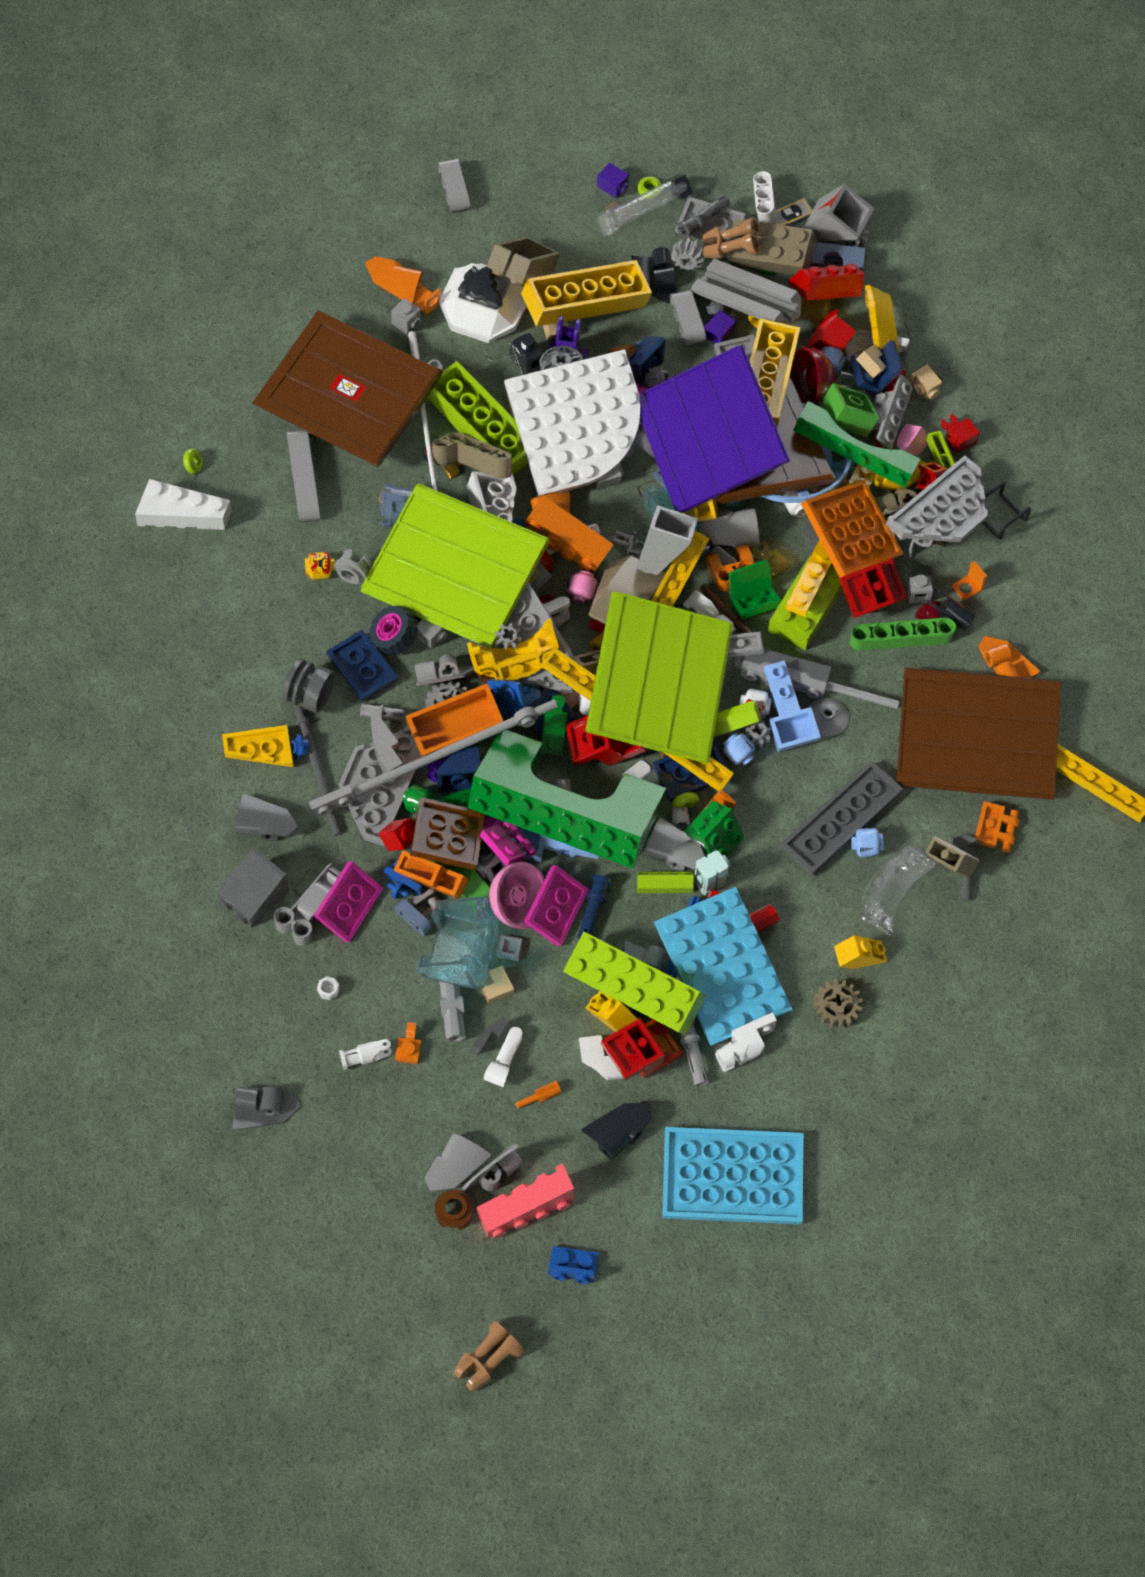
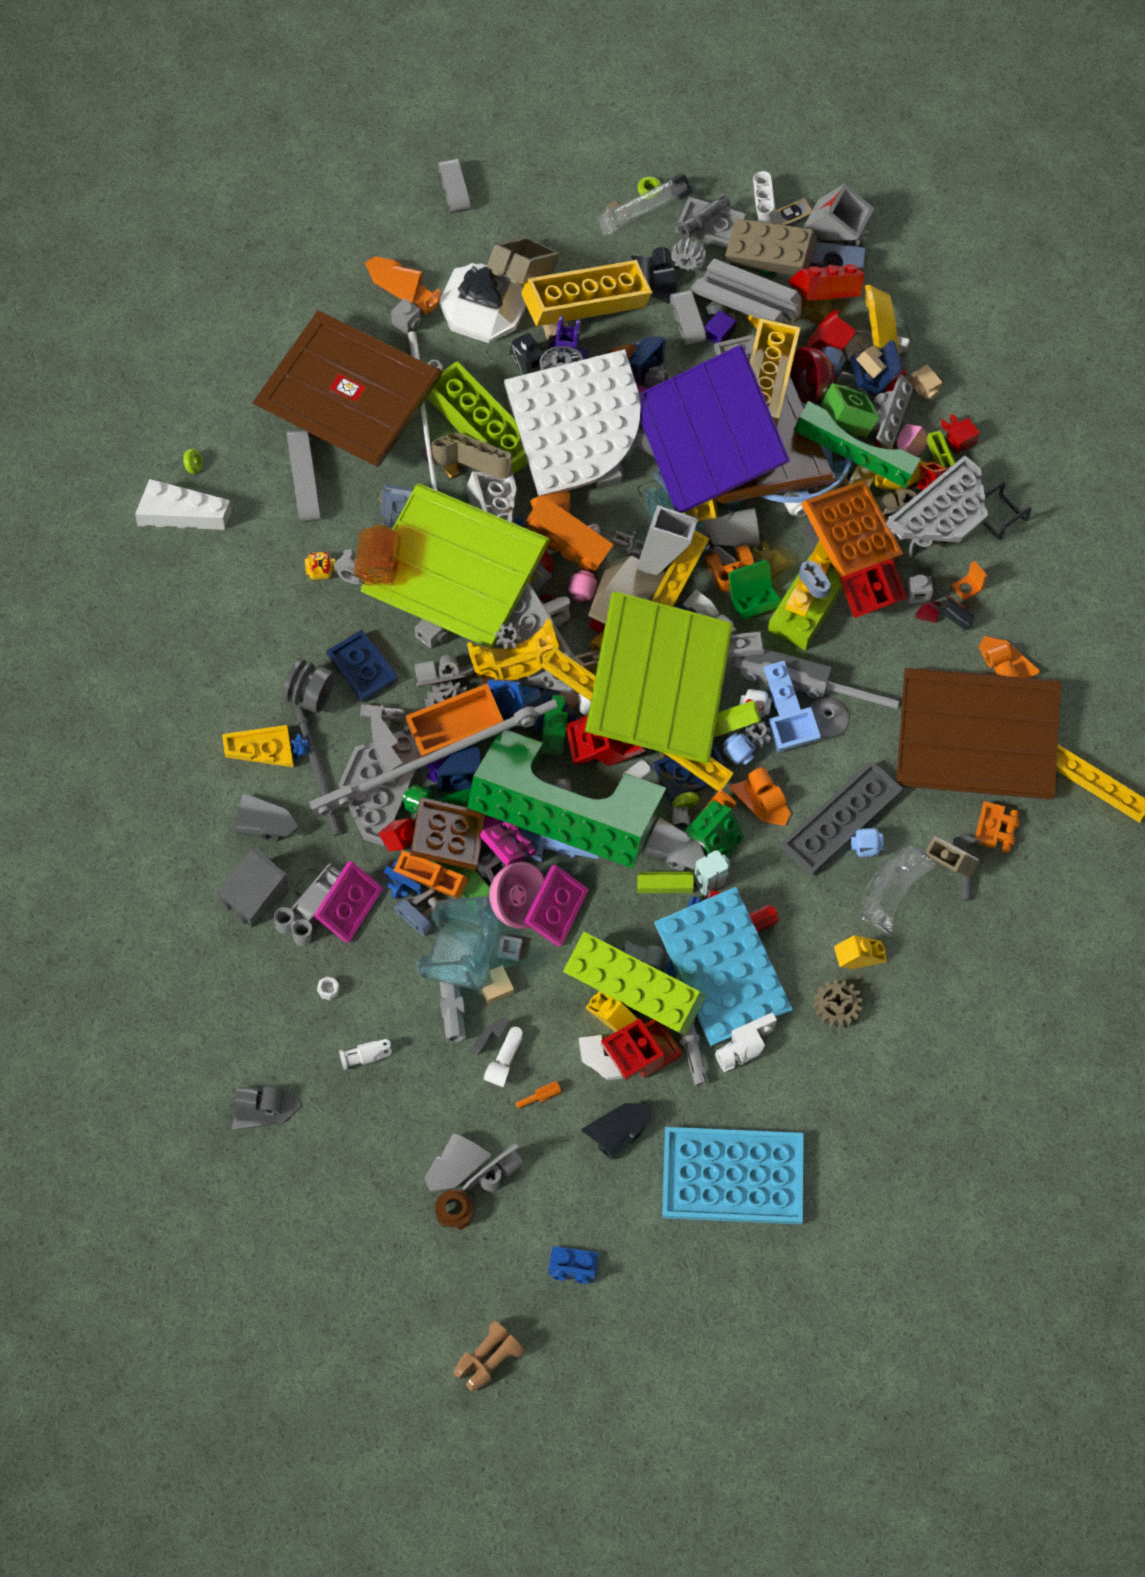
black wheel [369,605,418,656] -> none
orange plate [395,1022,421,1064] -> none
coral wedge [477,1164,574,1238] -> none
dark blue pin [577,874,612,939] -> none
dark purple brick [597,162,629,198] -> none
reddish brown bar [700,583,752,634] -> none
medium nougat piece [703,217,761,258] -> none
bright green beam [850,618,956,650] -> none
none -> clear orange cylinder [353,524,401,586]
none -> orange panel [728,767,791,826]
none -> sand blue beam [799,561,830,598]

